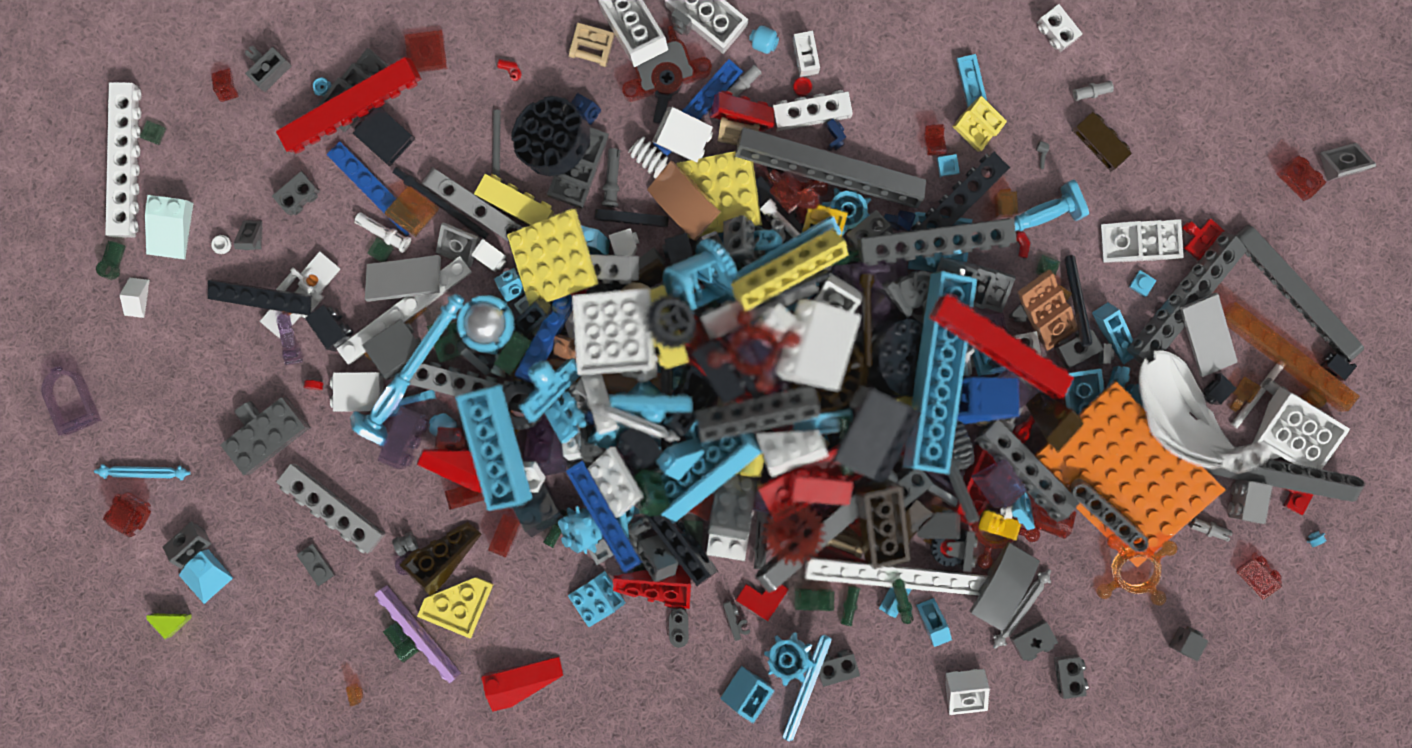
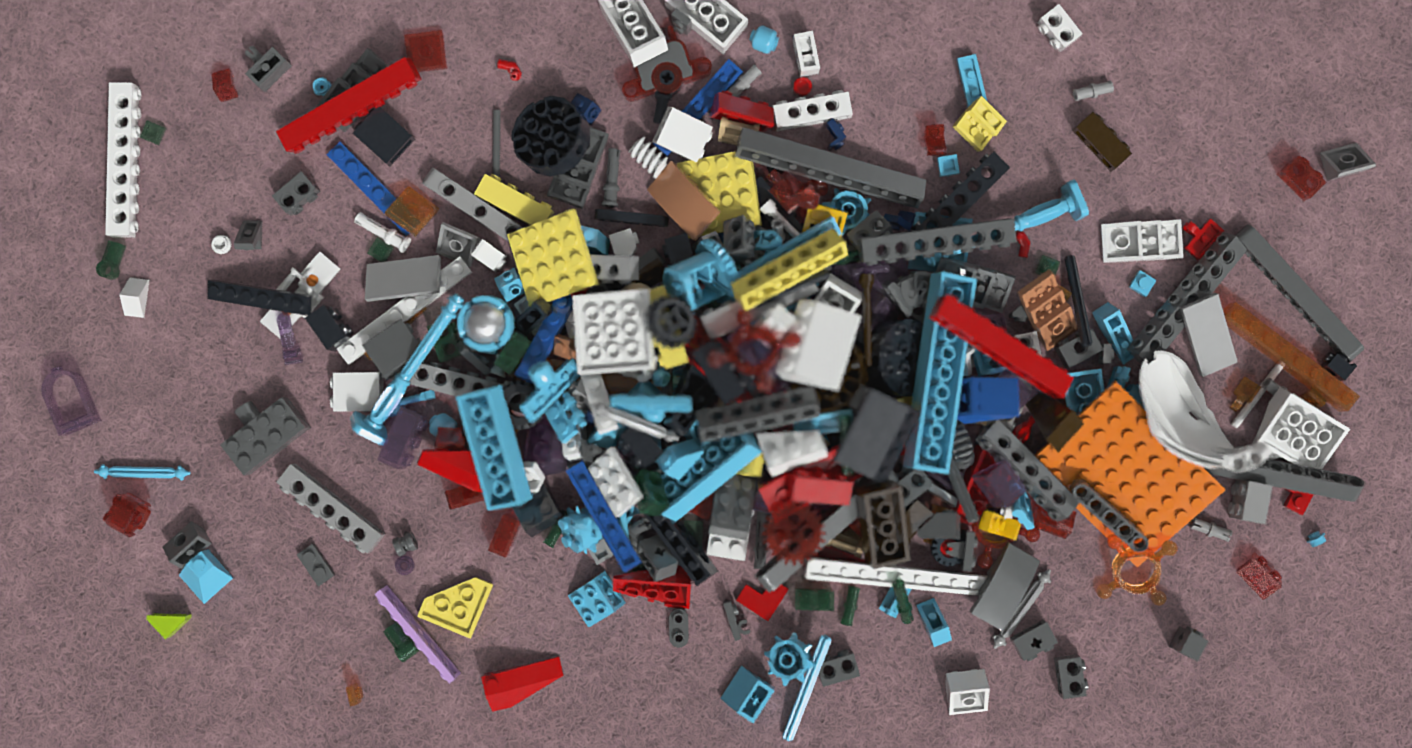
light aqua slope [145,195,193,259] -> none
red tile [303,380,324,391] -> none
black bar [392,167,489,240] -> none
dark brown wedge [399,522,482,597] -> none
tan plate [569,23,615,67] -> none
clear orange brick [994,189,1018,218] -> none
dark grey hand [1036,141,1049,169] -> none
black window [1203,373,1237,405] -> none
none -> medium azure plate [652,368,670,387]

